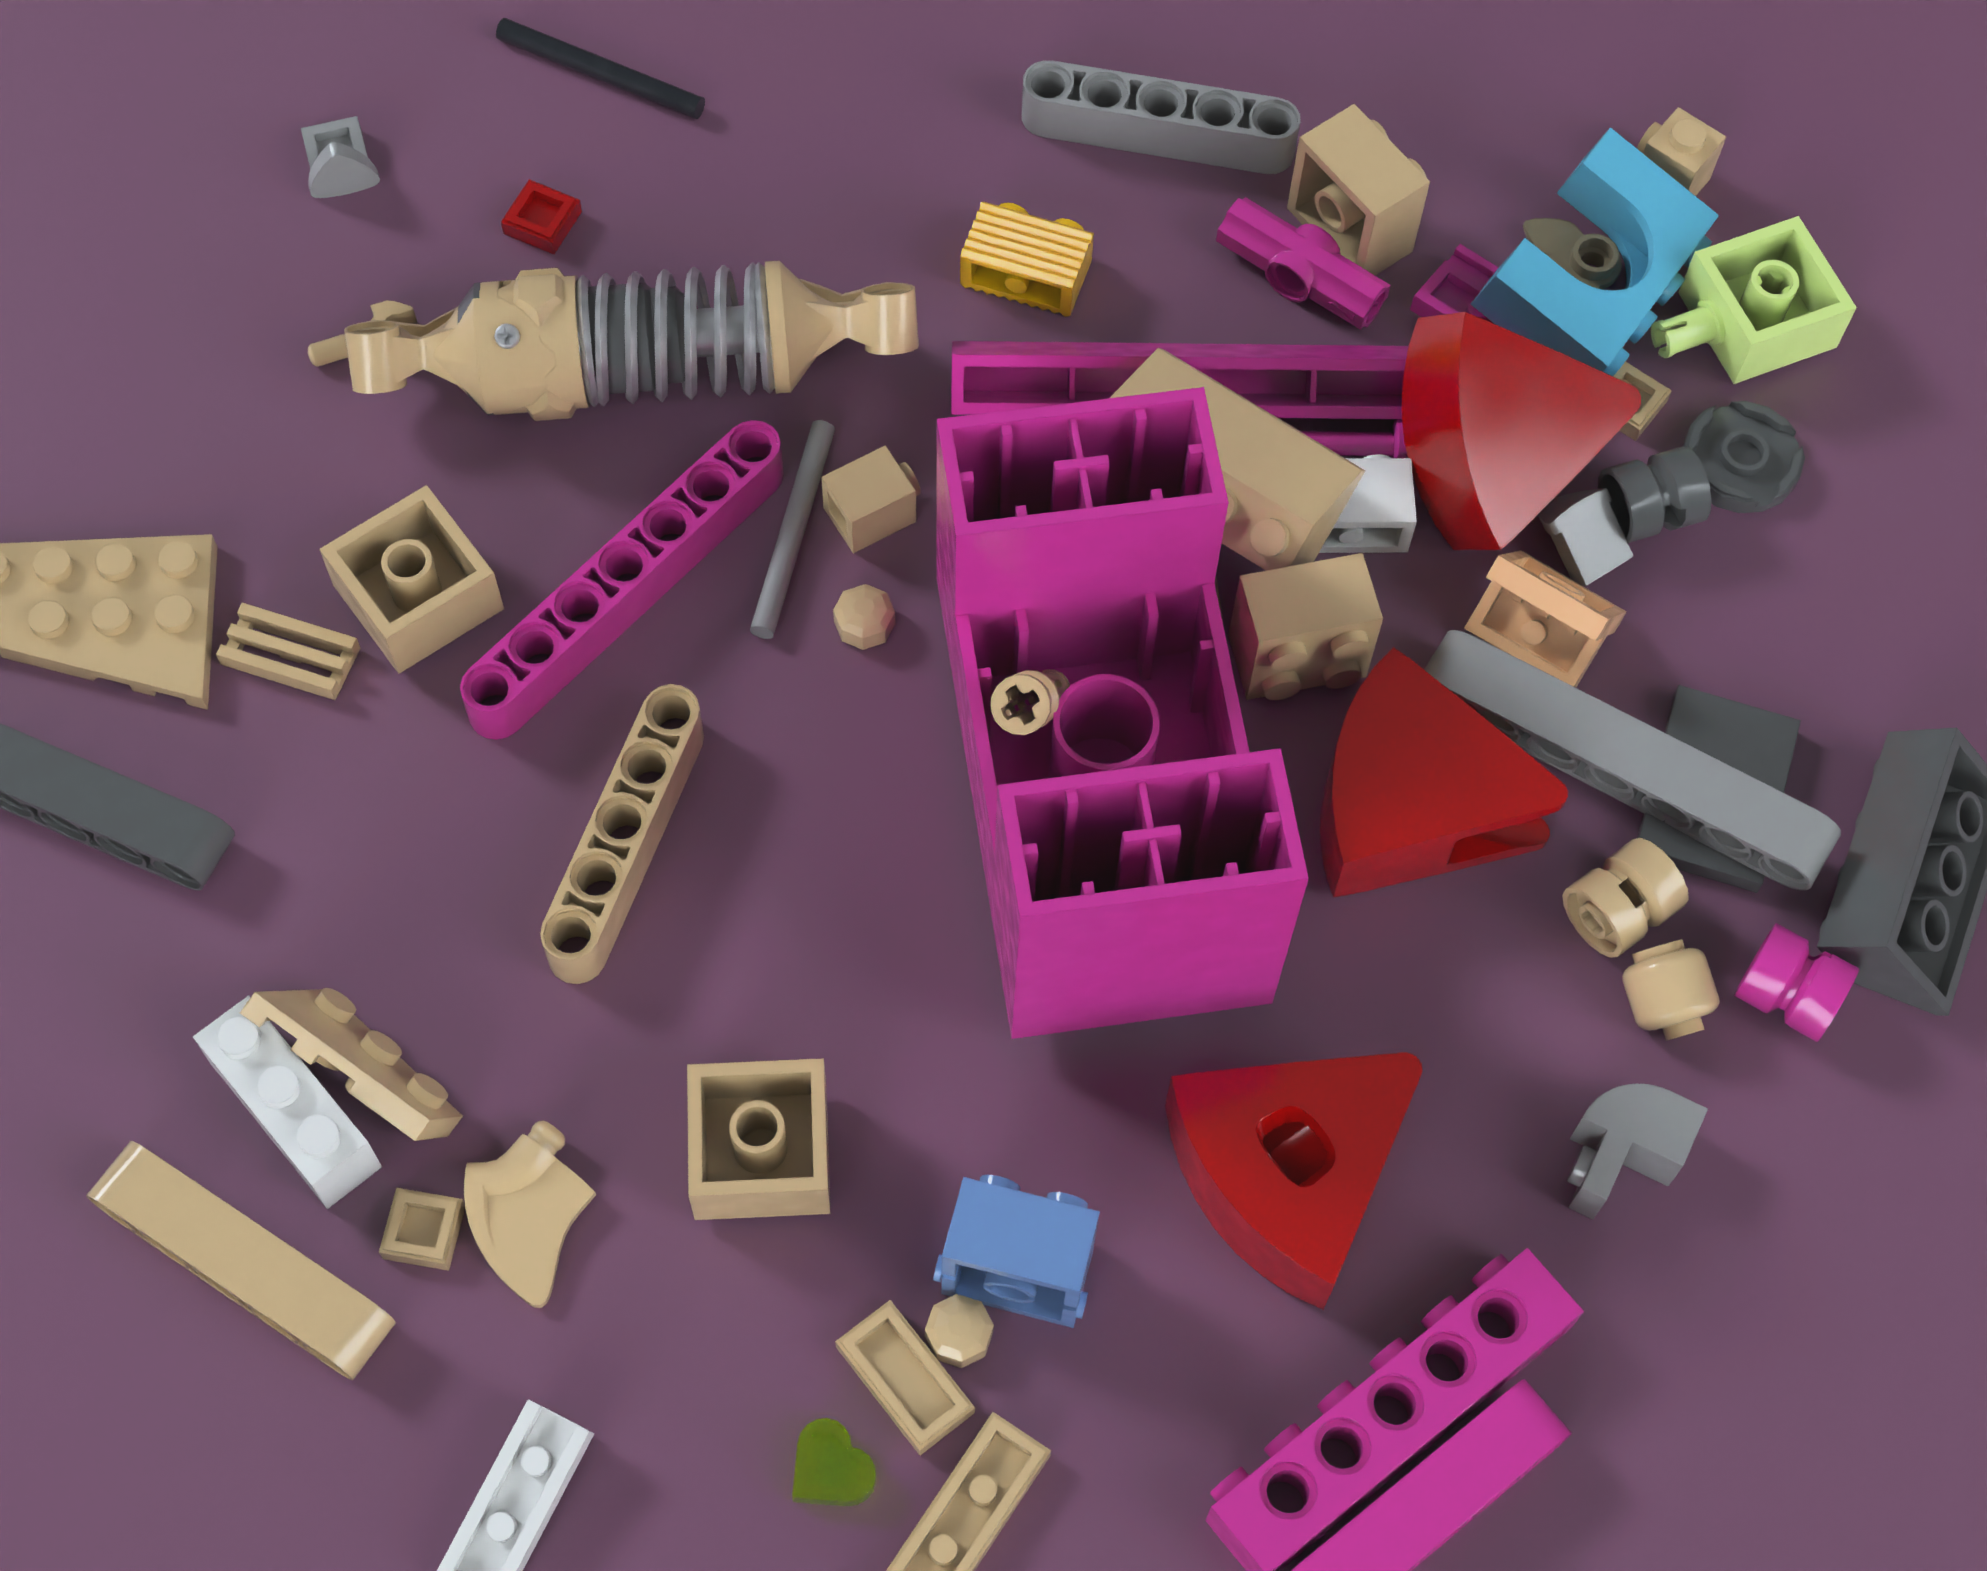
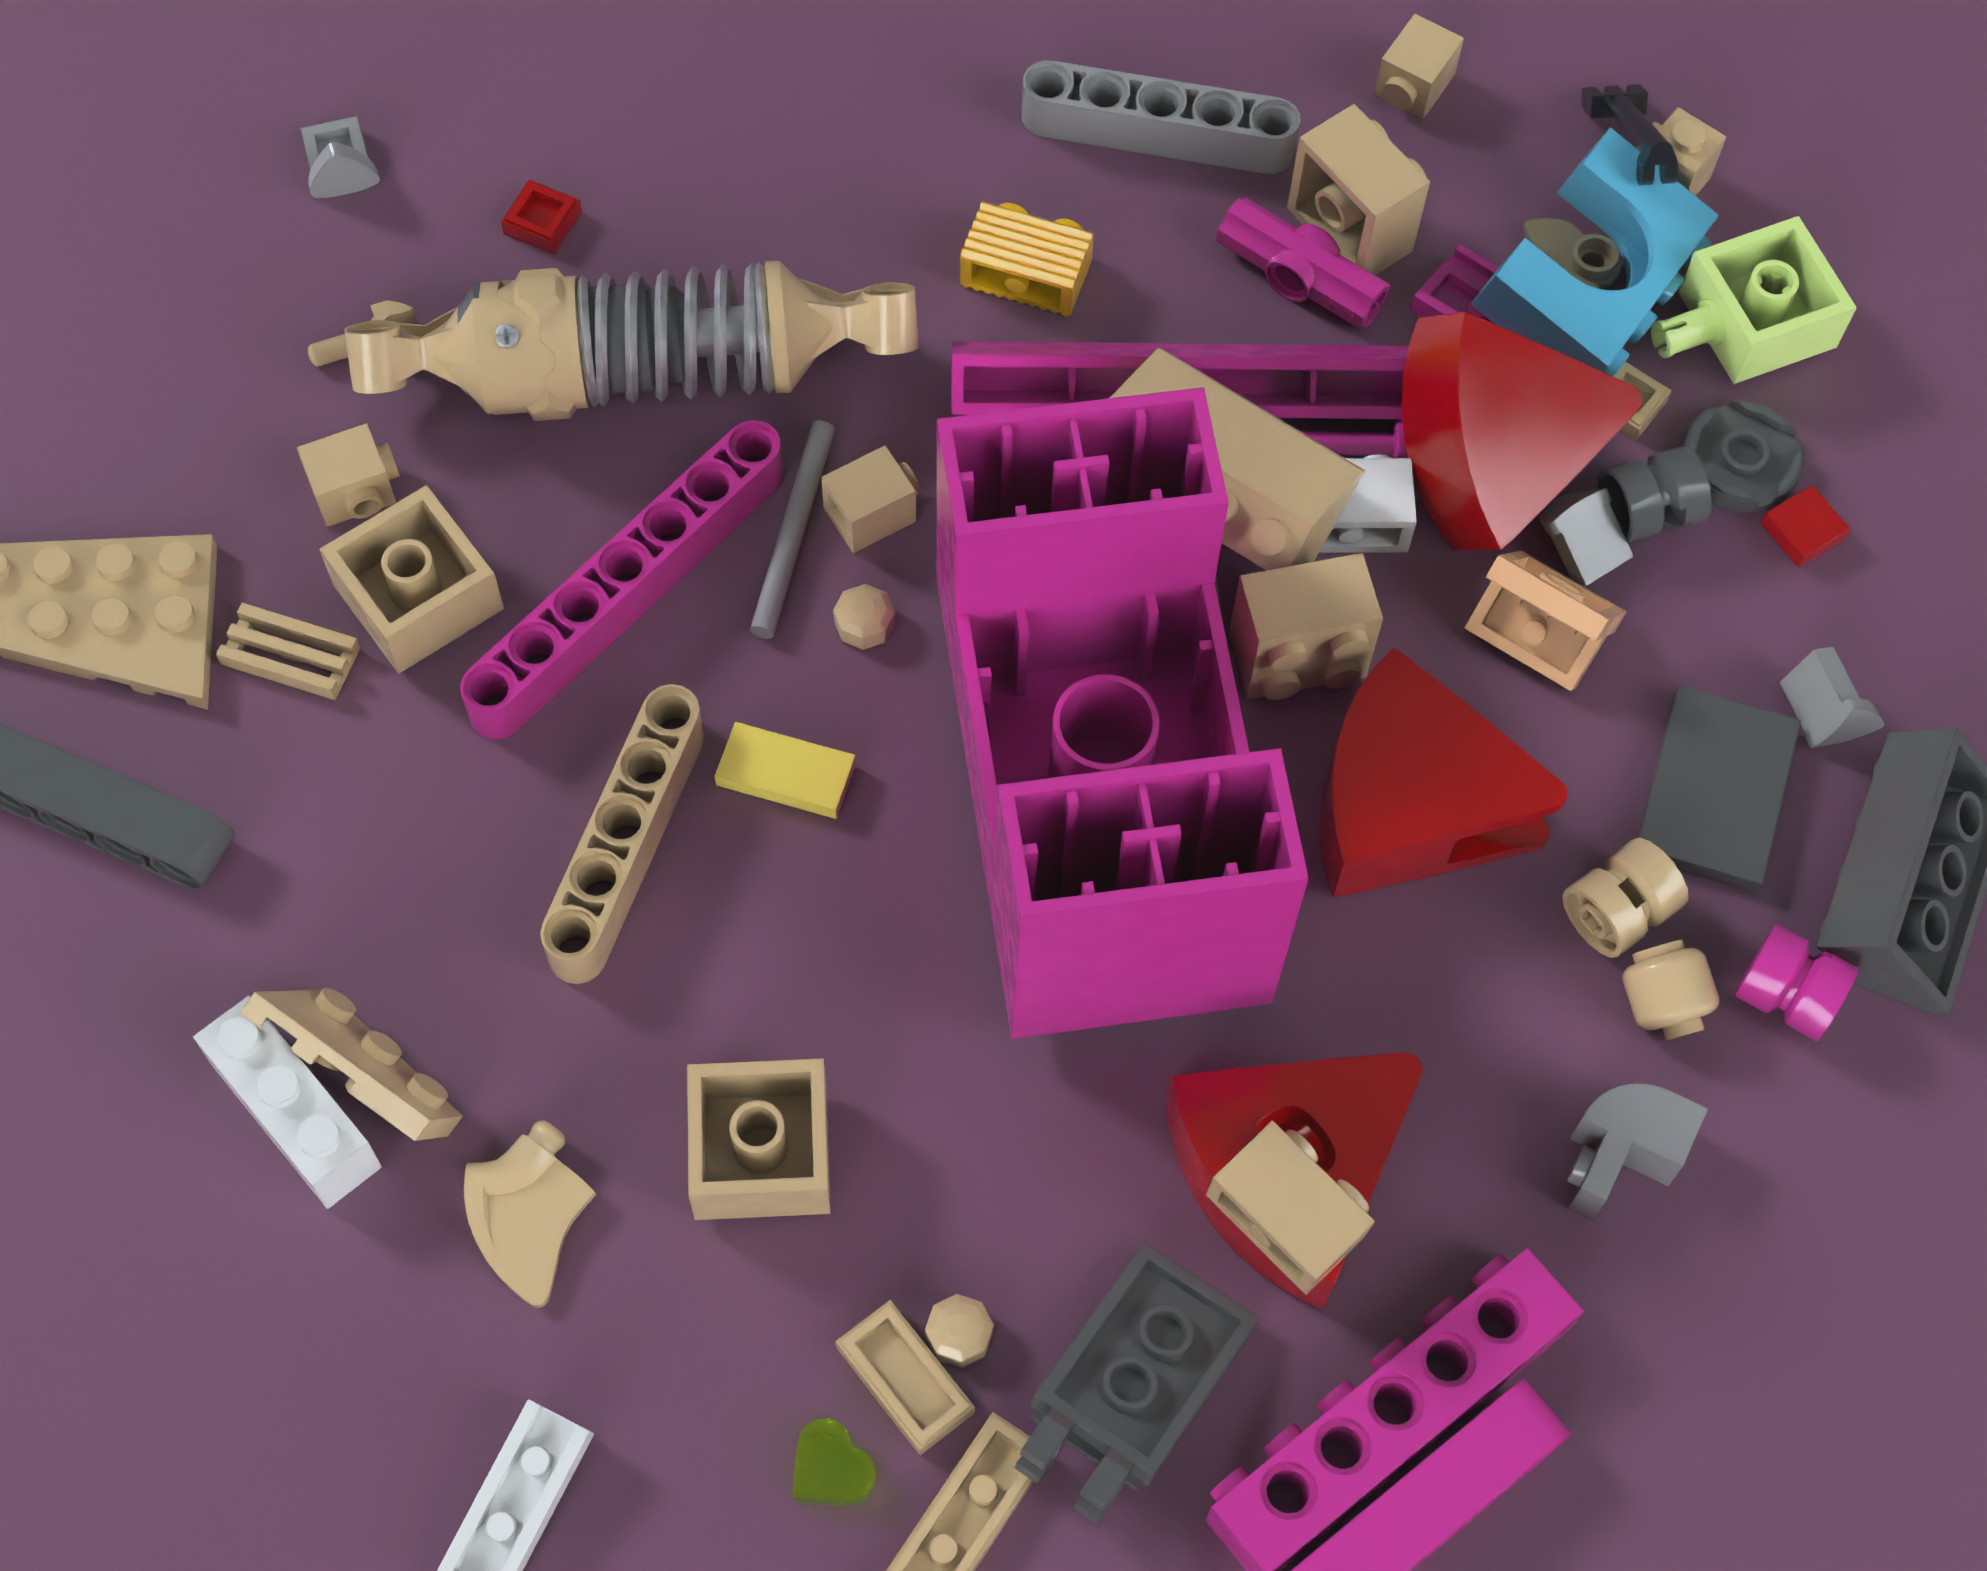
tan beam [86,1141,396,1381] -> none
tan tile [379,1188,465,1271] -> none
black bar [496,18,705,119] -> none
medium blue brick [933,1175,1100,1328] -> none
tan pin [991,669,1070,735] -> none
light grey beam [1424,630,1841,890] -> none
none -> tan brick [296,423,400,527]
none -> light yellow tile [715,722,856,819]
none -> dark grey tile [1015,1242,1260,1525]
none -> tan brick [1206,1120,1375,1295]
none -> tan brick [1374,14,1464,119]
none -> black hinge [1581,84,1679,185]
none -> red tile [1760,485,1851,568]
none -> light grey tile [1780,647,1885,749]

